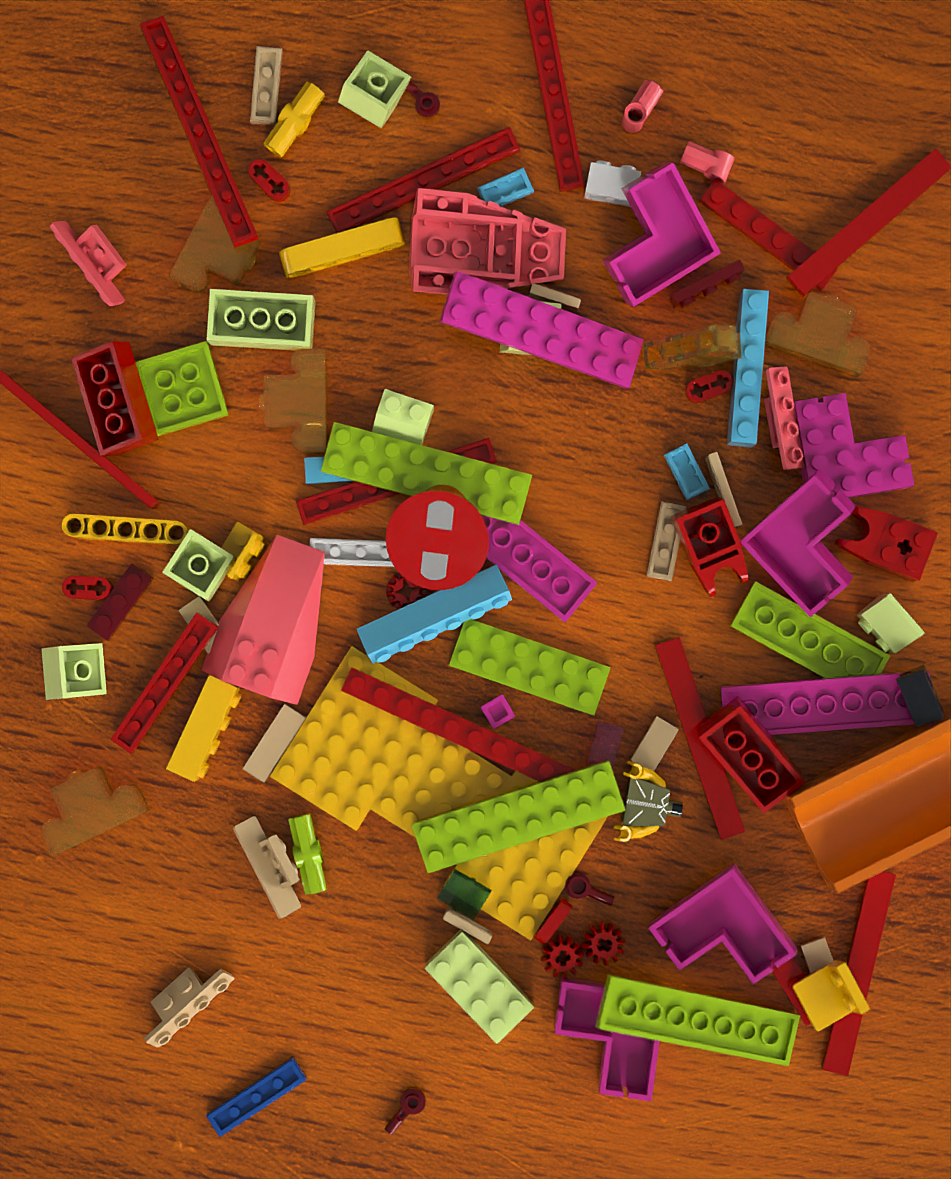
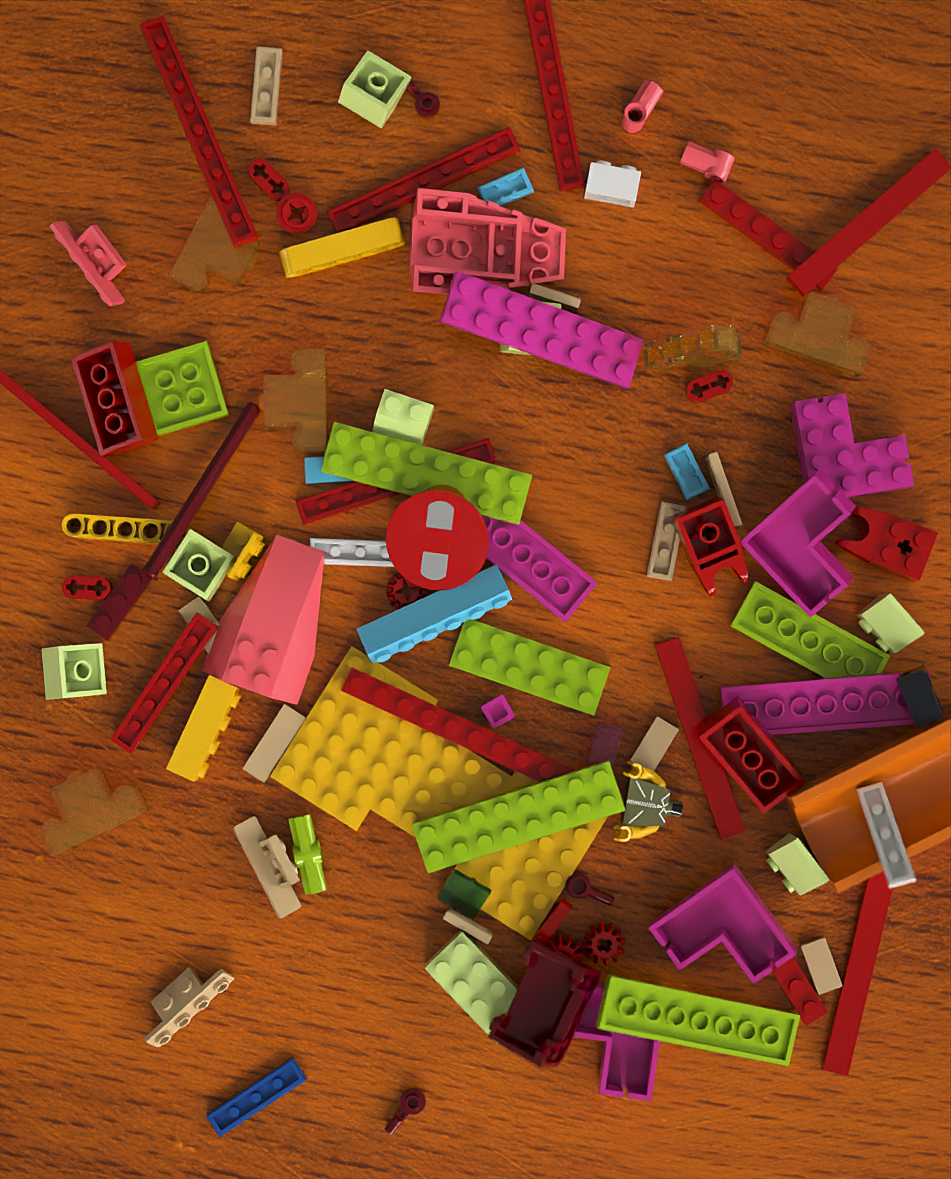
yellowish green brick [207,289,315,352] -> none
yellow piece [263,82,325,157] -> none
dark pink piece [602,162,721,307] -> none
dark red plate [669,260,745,308] -> none
medium azure brick [727,289,769,447] -> none
coral bracket [764,367,805,470] -> none
yellow bracket [792,960,870,1031] -> none
none -> dark red axle [139,402,261,581]
none -> red gear [276,193,317,234]
none -> dark red windscreen [488,941,601,1068]
none -> yellowish green slope [765,833,830,896]
none -> white tile [857,782,915,888]

